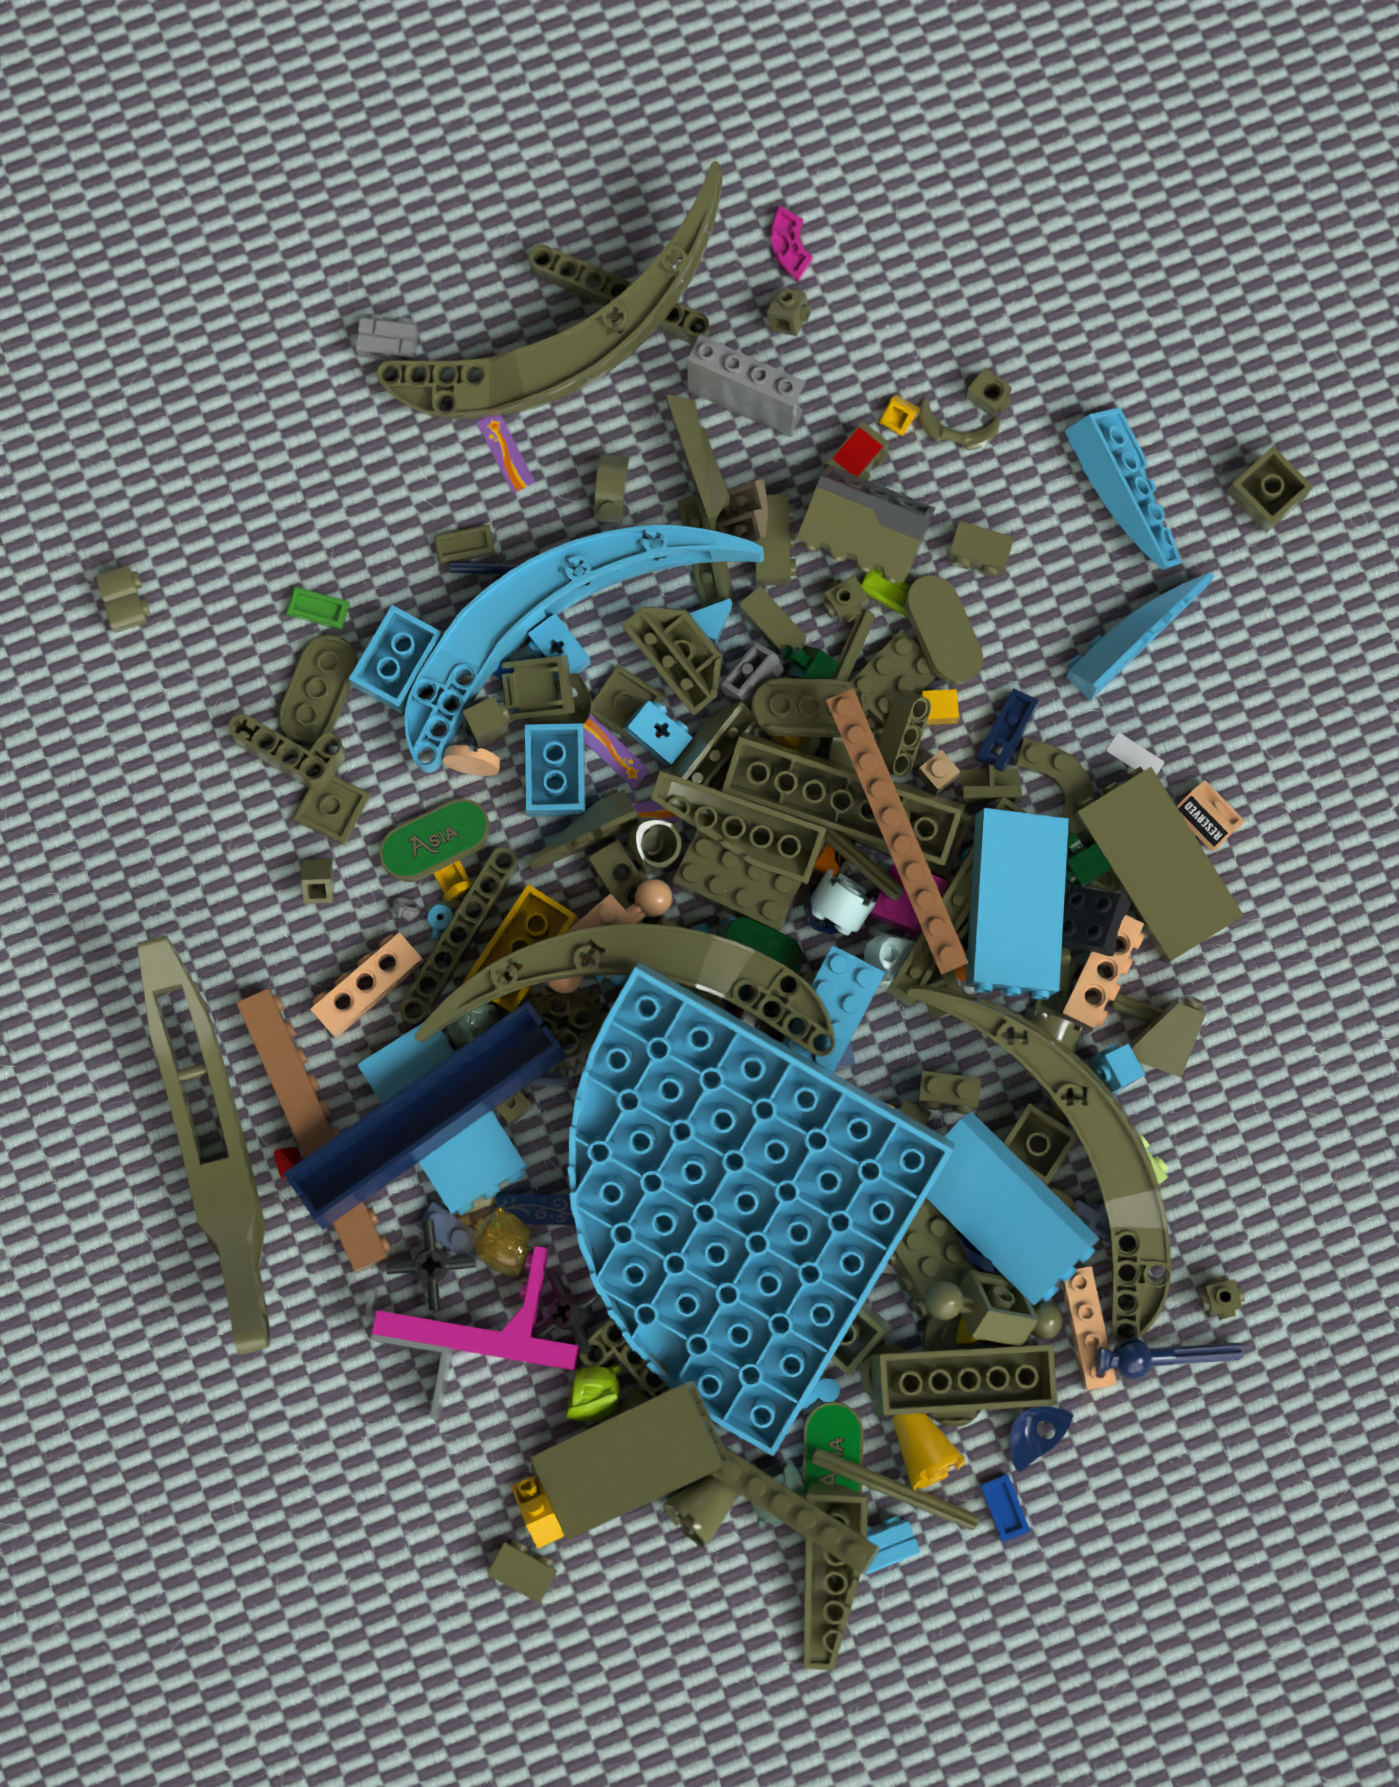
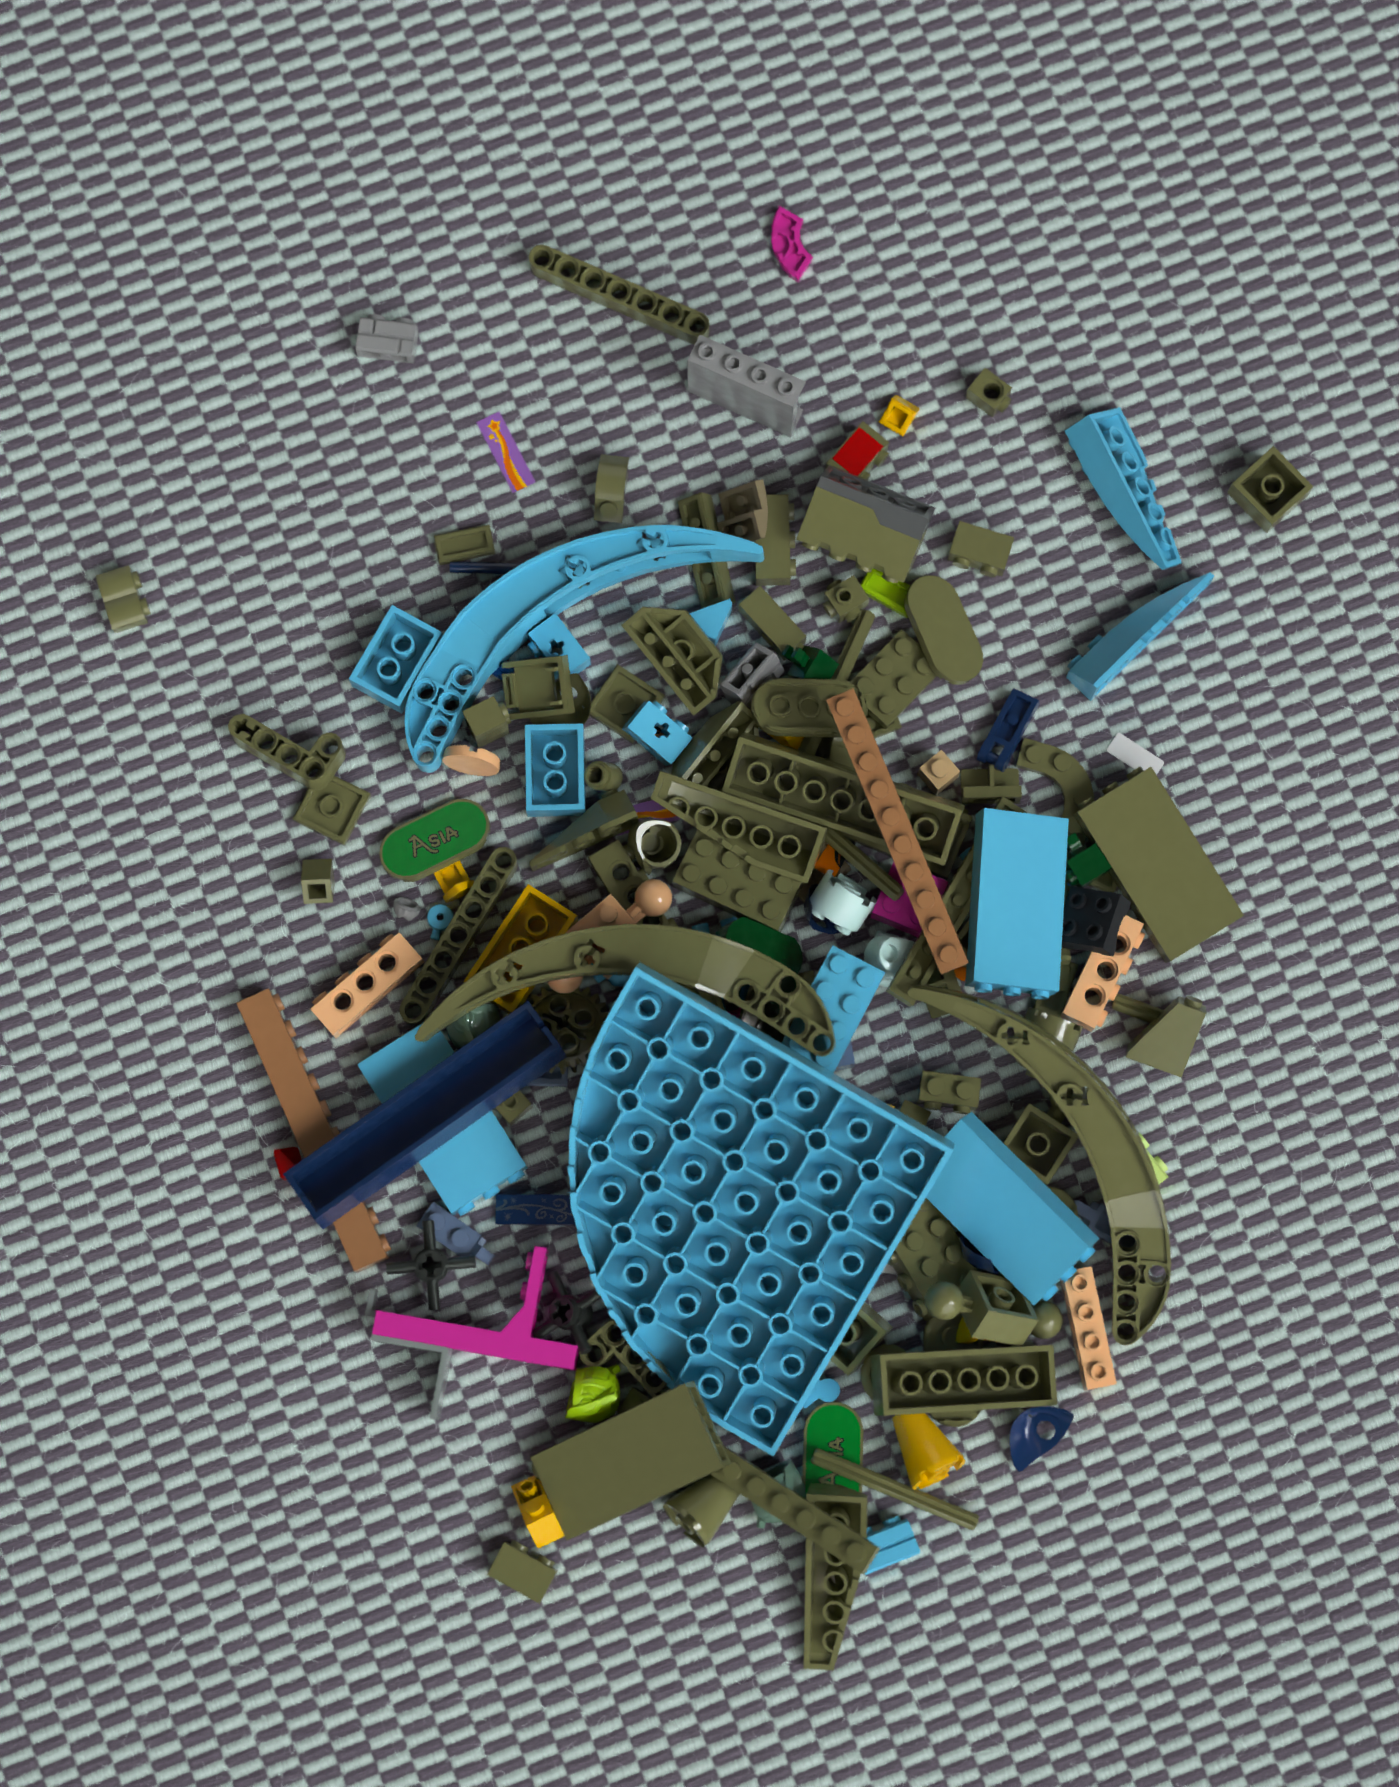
olive beam [137,935,271,1355] -> none
olive tile [278,634,358,745] -> none
bright green tile [286,586,350,631] -> none
olive beam [376,161,723,419] -> none
clear yellow helmet [474,1207,530,1277] -> none
medium lavender sticker [583,713,650,789] -> none
olive wedge [665,394,730,529] -> none
olive brick [767,287,811,337] -> none
olive beam [878,690,931,778] -> none
olive piece [920,398,1000,450] -> none
yellow brick [921,689,959,725] -> none
blue tile [980,1474,1030,1542] -> none
medium azure brick [1089,1044,1145,1094] -> none
dark blue piece [1094,1338,1243,1380] -> none
panel [1177,780,1245,851] -> none
olive brick [1199,1275,1245,1320] -> none
none -> olive brick [584,761,623,792]

